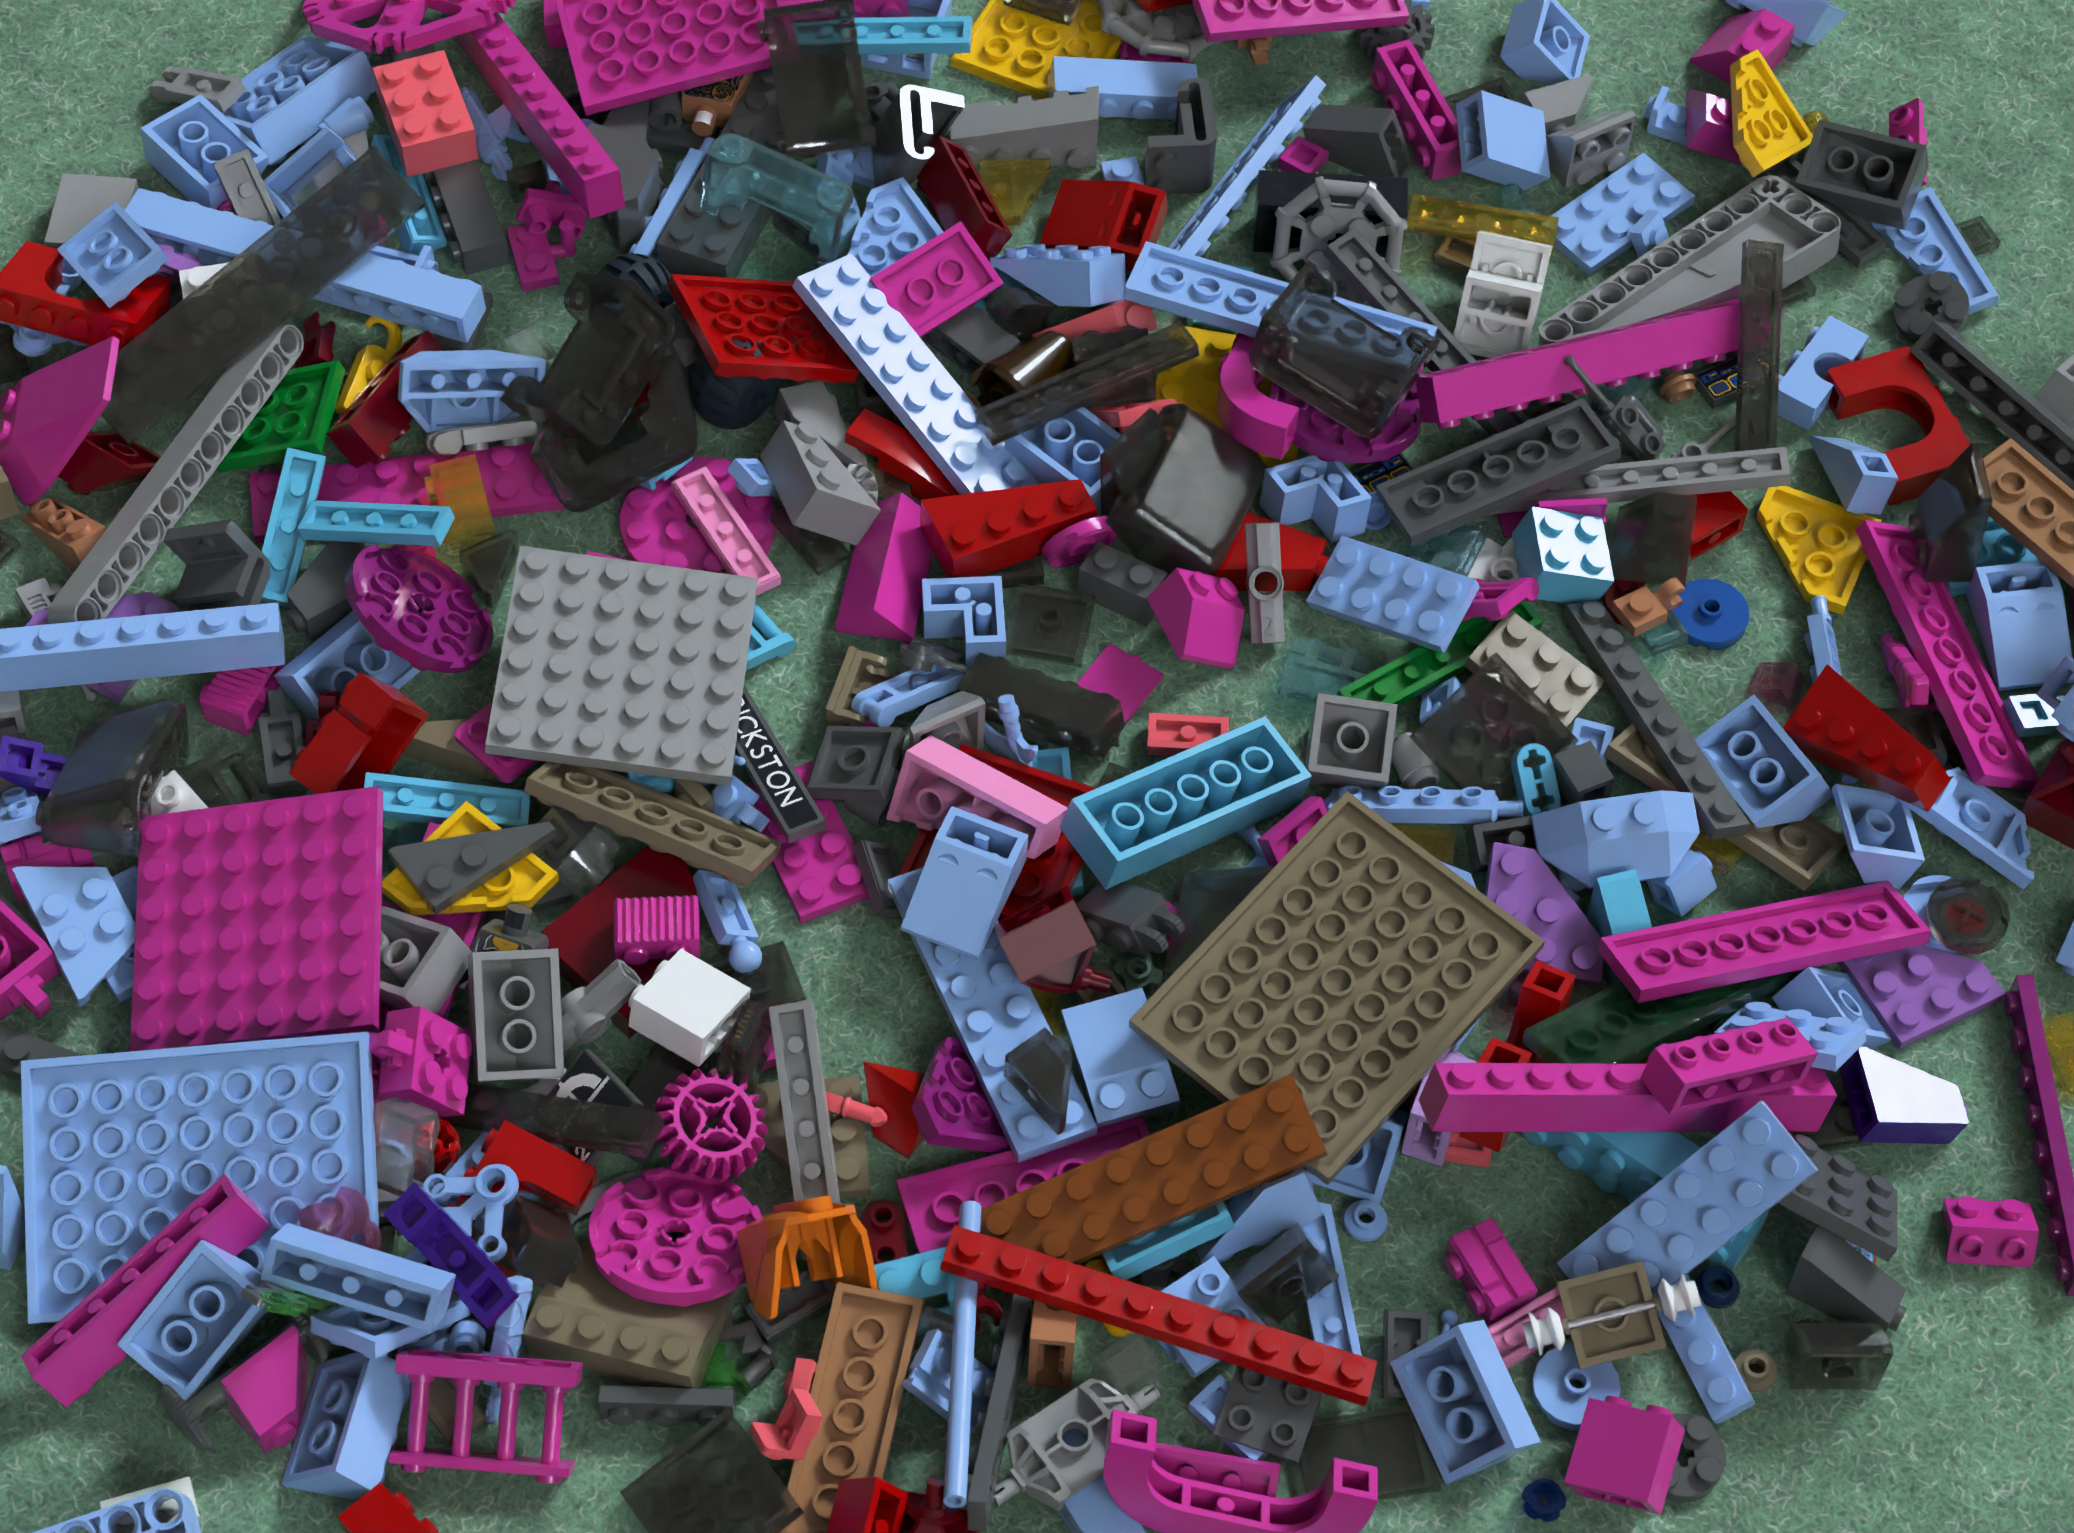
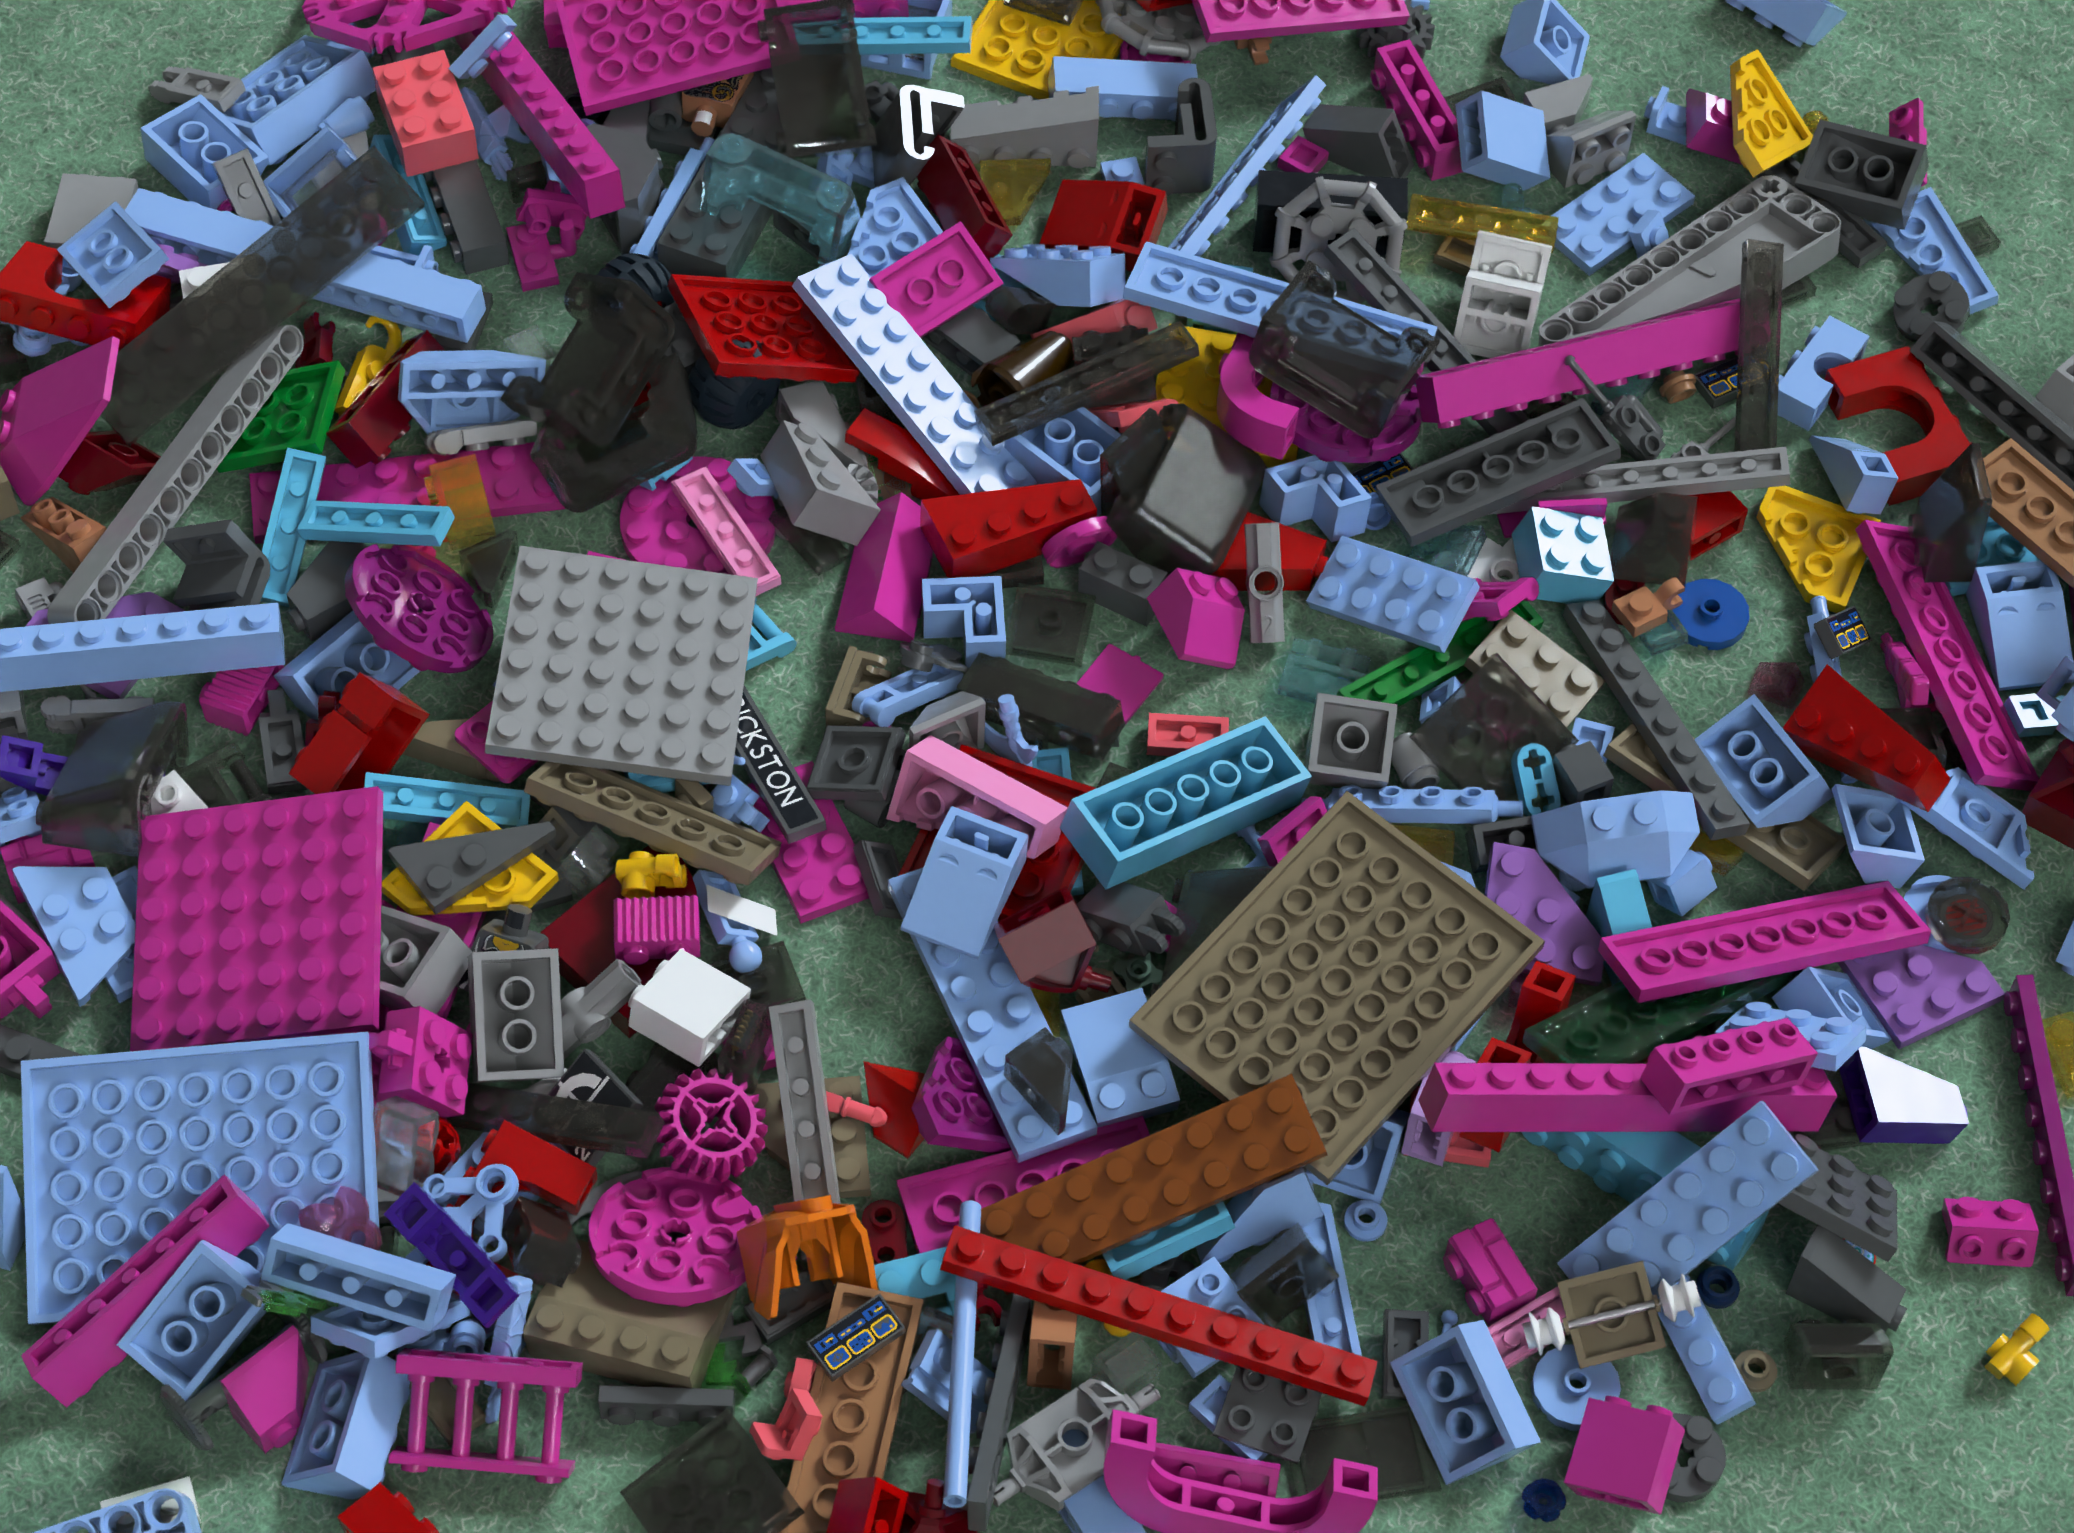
dark pink slope [1690,9,1795,85] -> none
none -> light grey hinge [40,695,160,734]
none -> light blue plate [448,15,517,79]
none -> yellow plate [615,851,687,899]
none -> white sticker [706,885,777,936]
none -> tile [806,1293,906,1382]
none -> tile [1813,605,1873,660]
none -> yellow plate [1984,1313,2050,1386]

